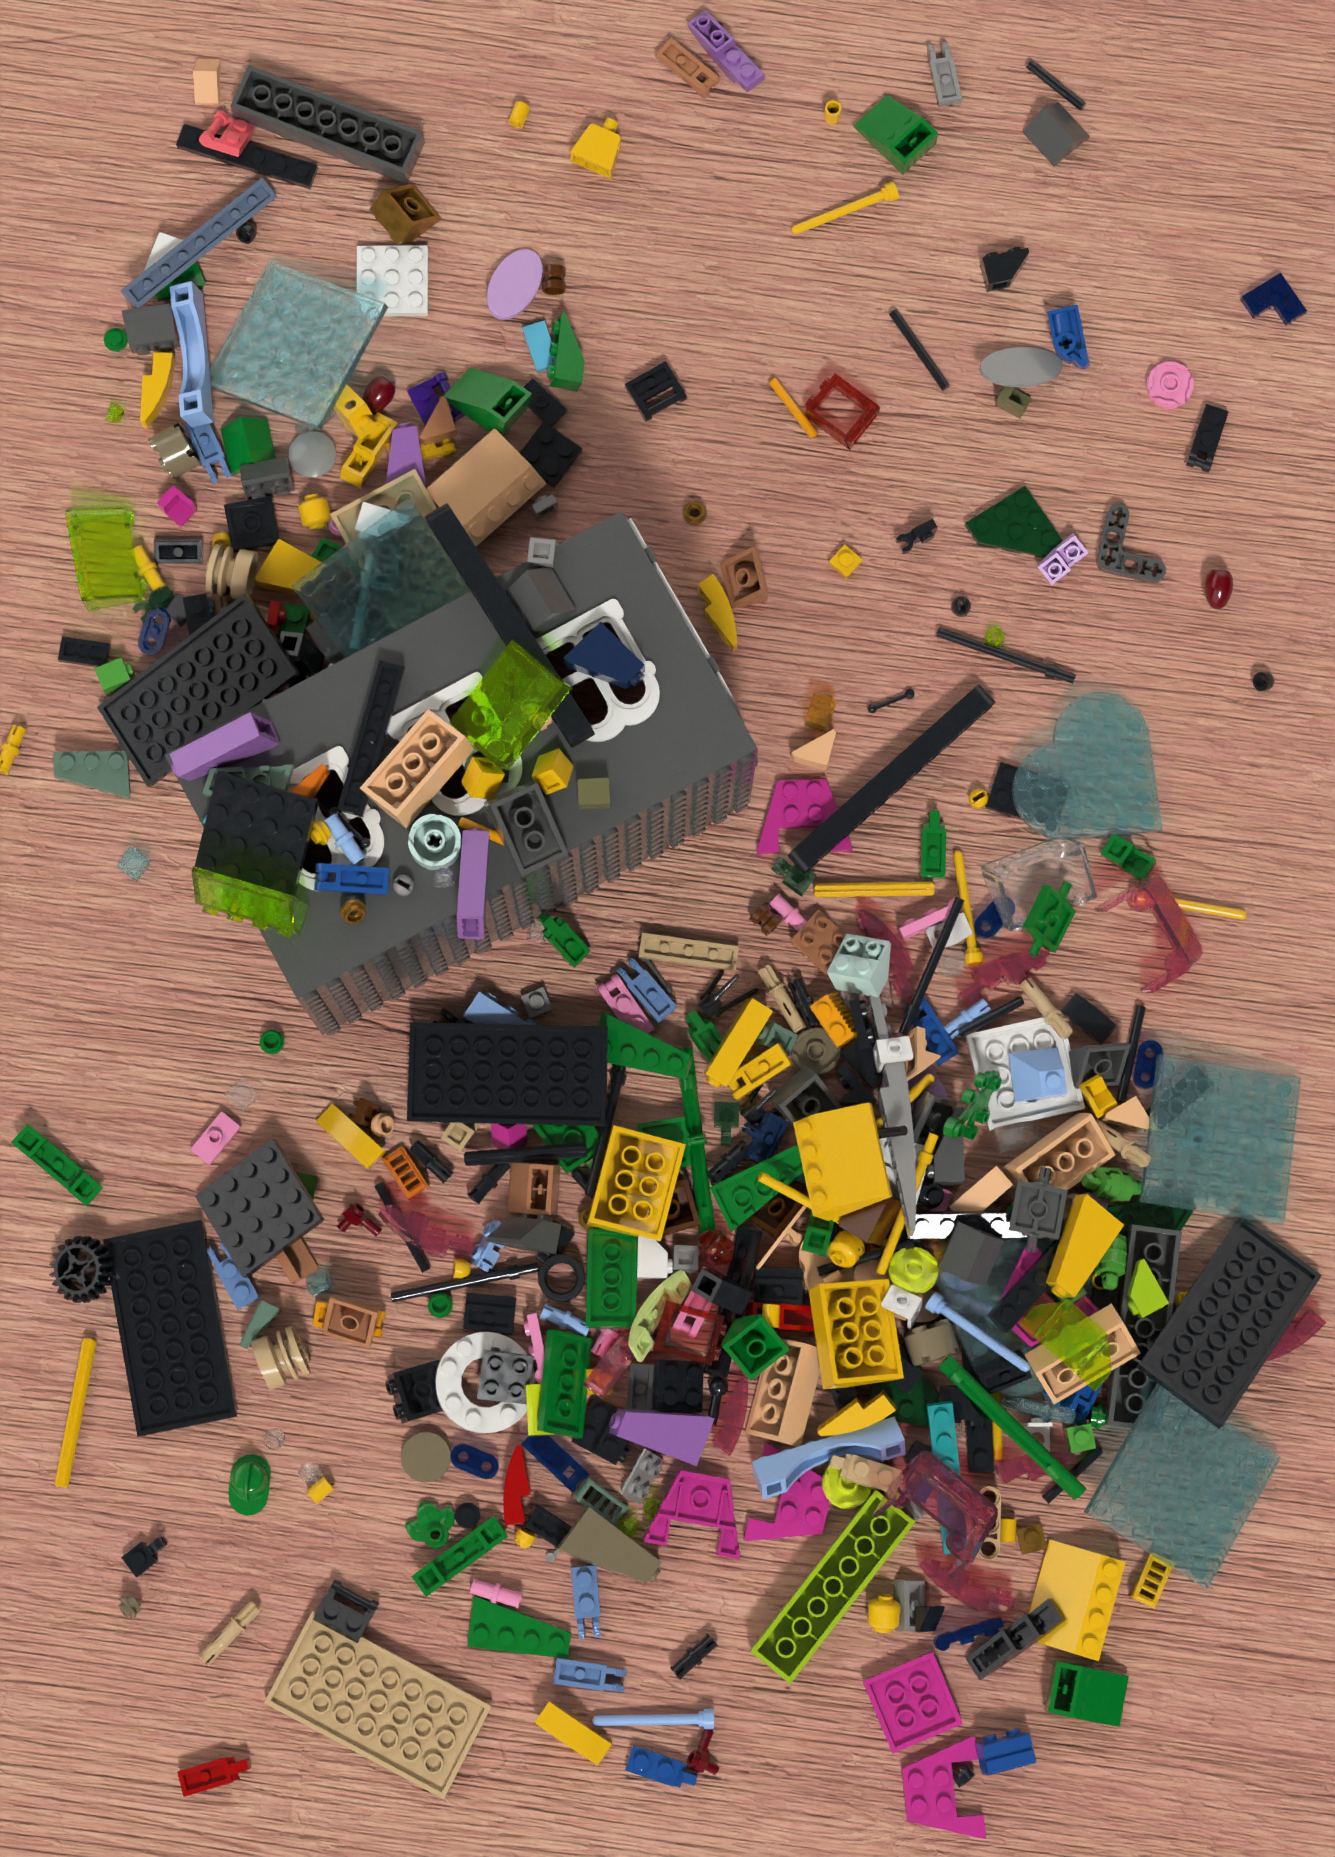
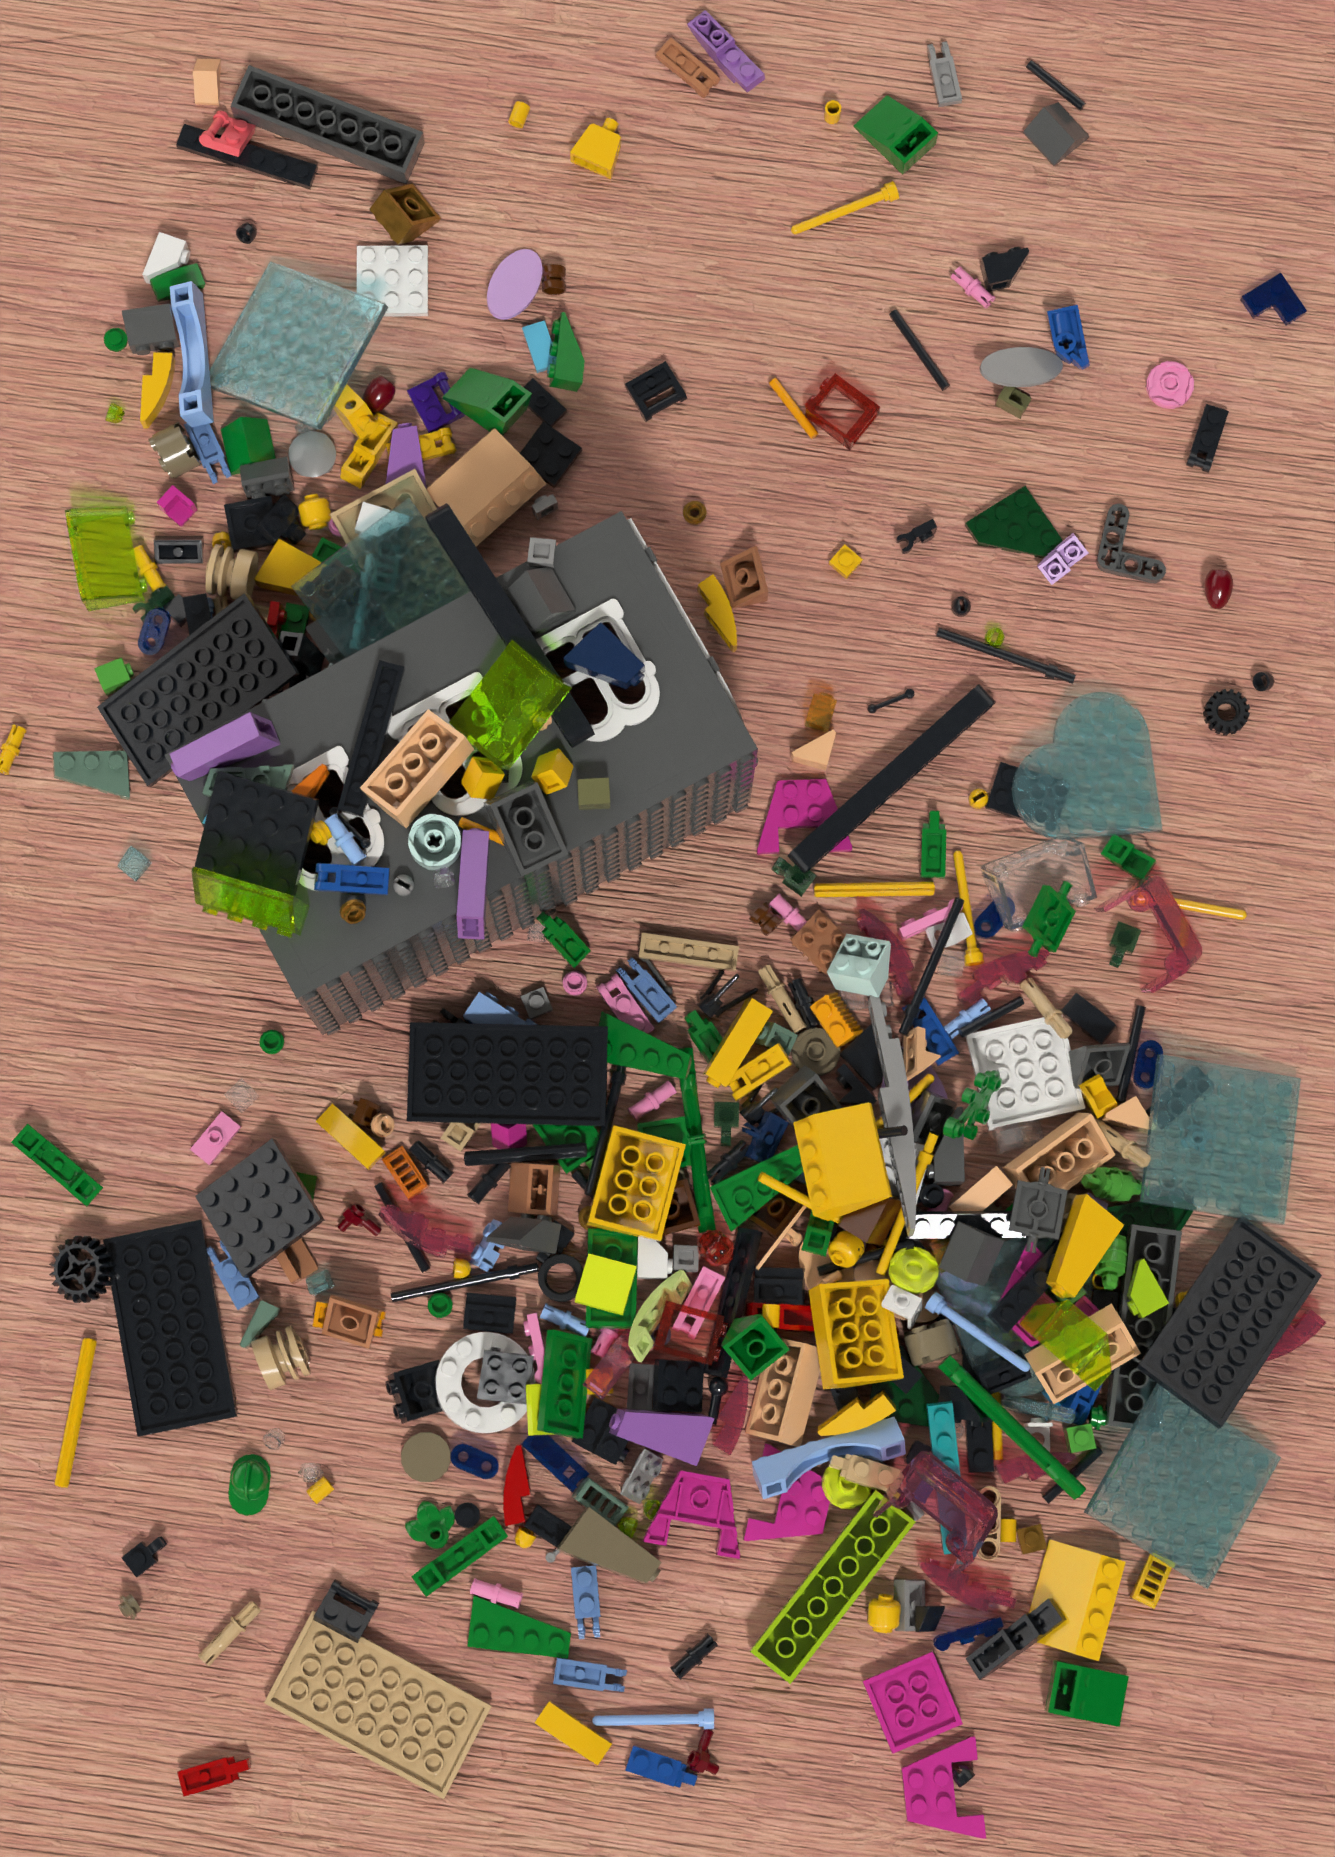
black plate [58,636,111,667] -> none
sand blue plate [120,178,277,309] -> none
nougat slope [419,396,457,446] -> none
black slope [691,1268,754,1315] -> none
black plate [849,999,875,1051] -> none
white bracket [873,1036,913,1073] -> none
blue brick [975,1728,1036,1775] -> none
light blue slope [1008,1048,1067,1102] -> none
none -> black hinge [255,494,306,545]
none -> bright pink plate [563,971,587,996]
none -> neon yellow tile [575,1253,637,1315]
none -> bright pink pin [628,1081,677,1121]
none -> bright pink pin [951,266,995,309]
none -> clear green plate [1109,921,1141,968]
none -> black tyre [1203,689,1250,736]

